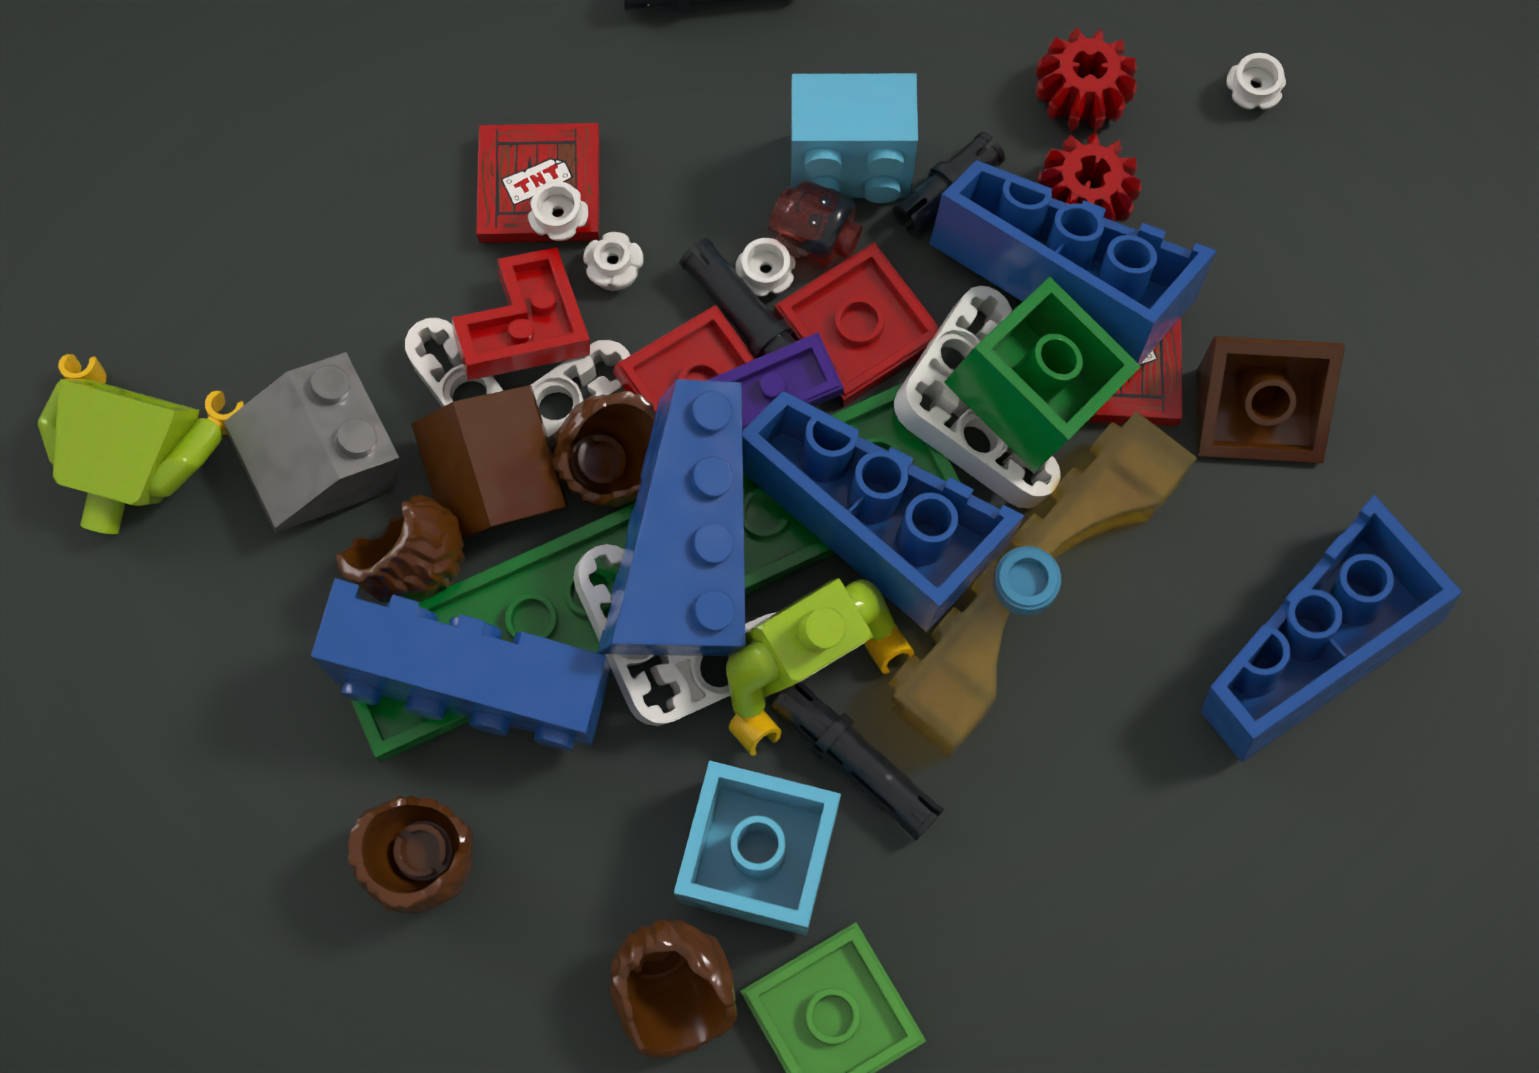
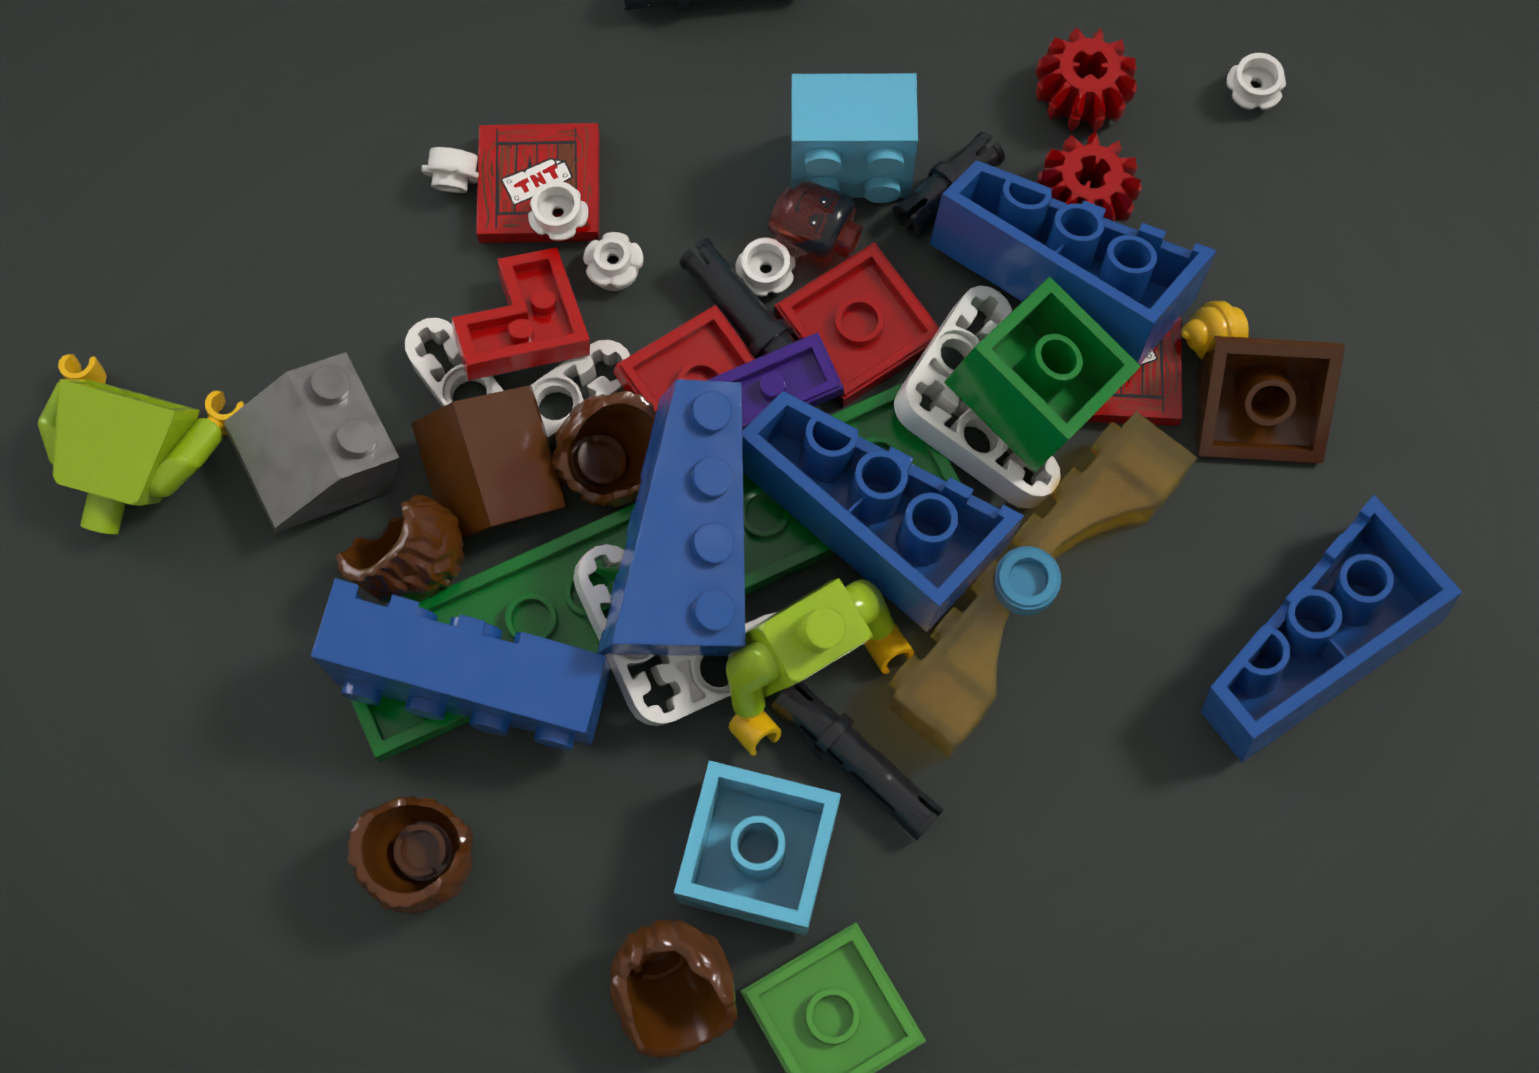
none -> white plate [421,147,479,193]
none -> yellow plate [1181,301,1249,360]

